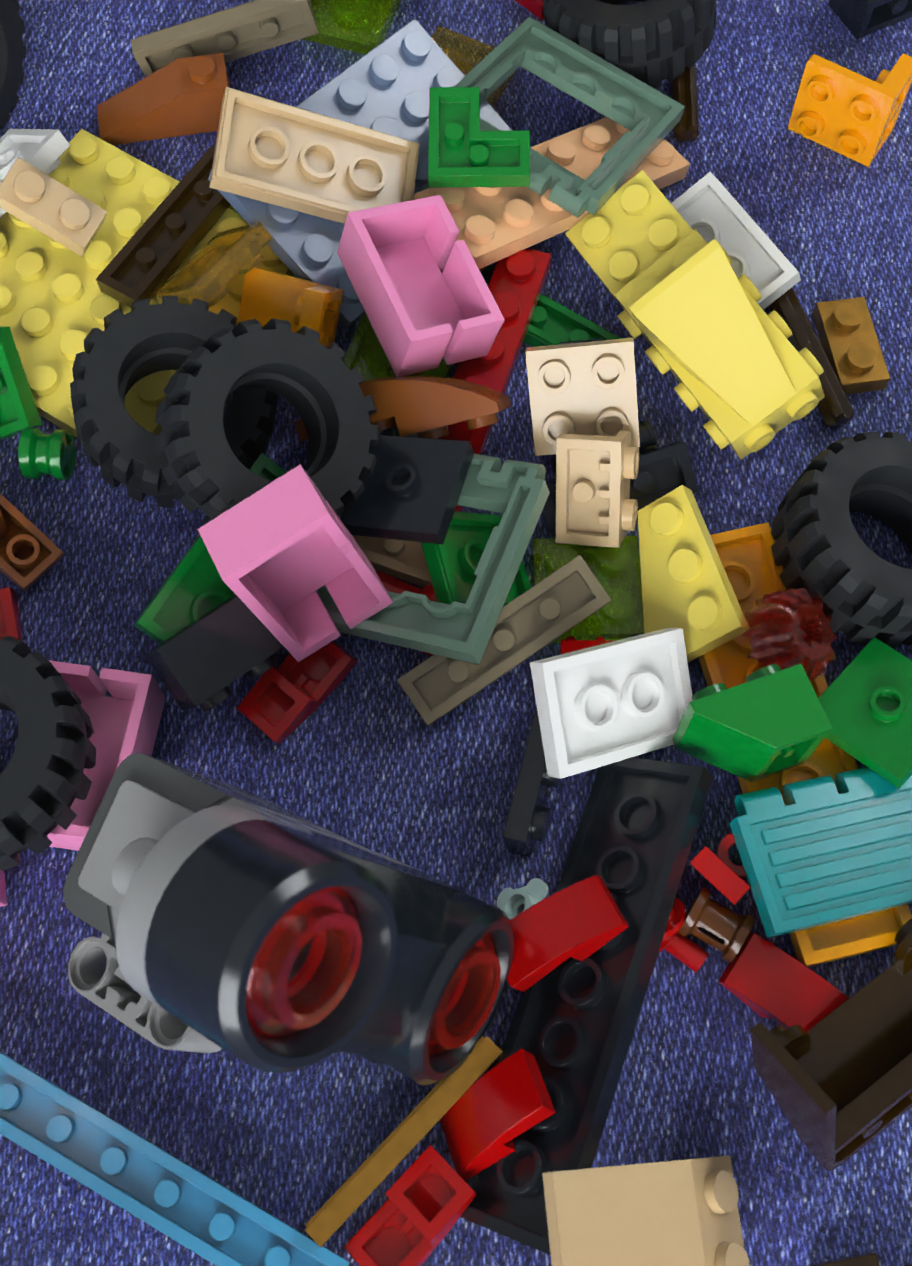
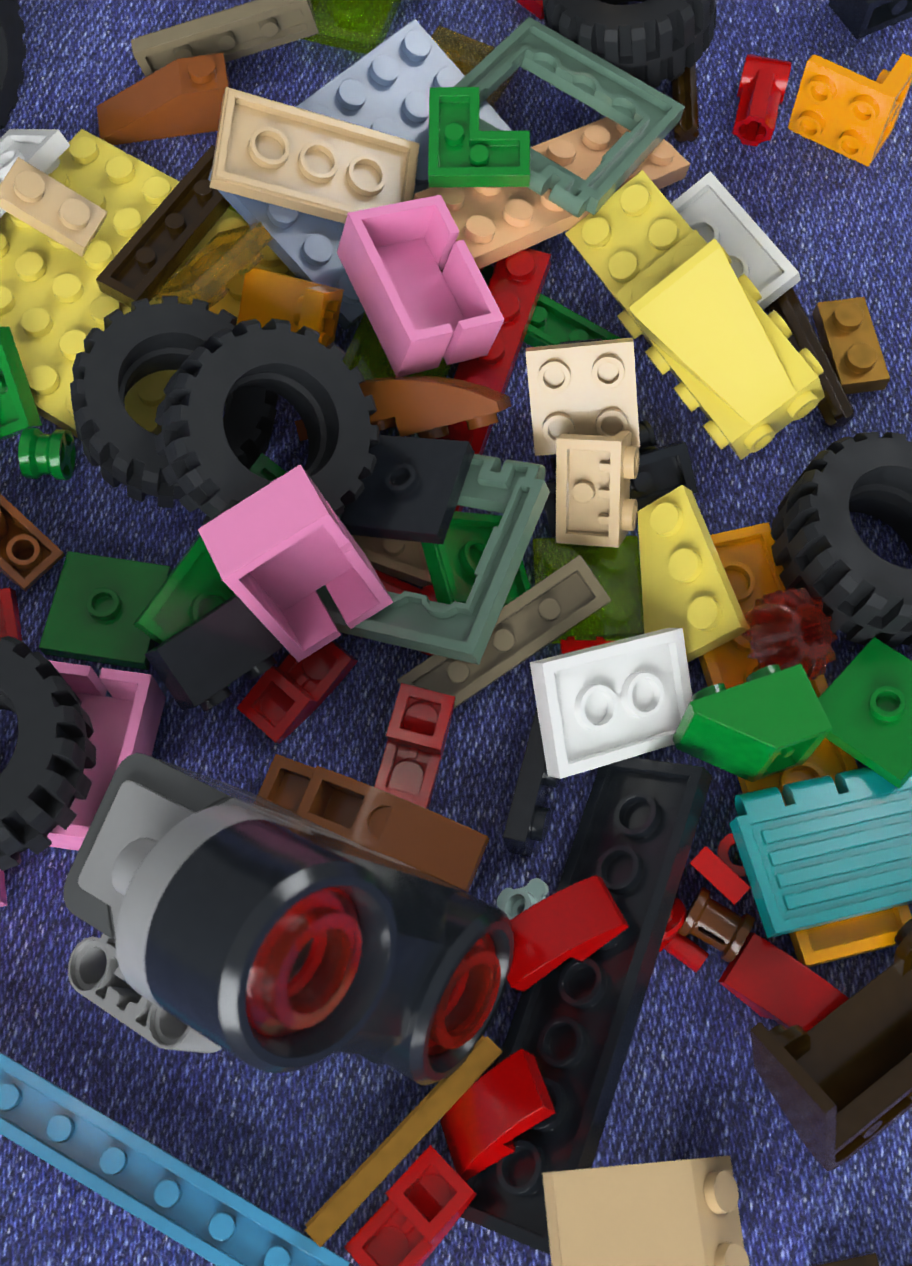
none -> green plate [39,551,172,670]
none -> dark orange slope [257,754,490,893]
none -> red slope [374,683,456,809]
none -> red piece [732,54,792,147]

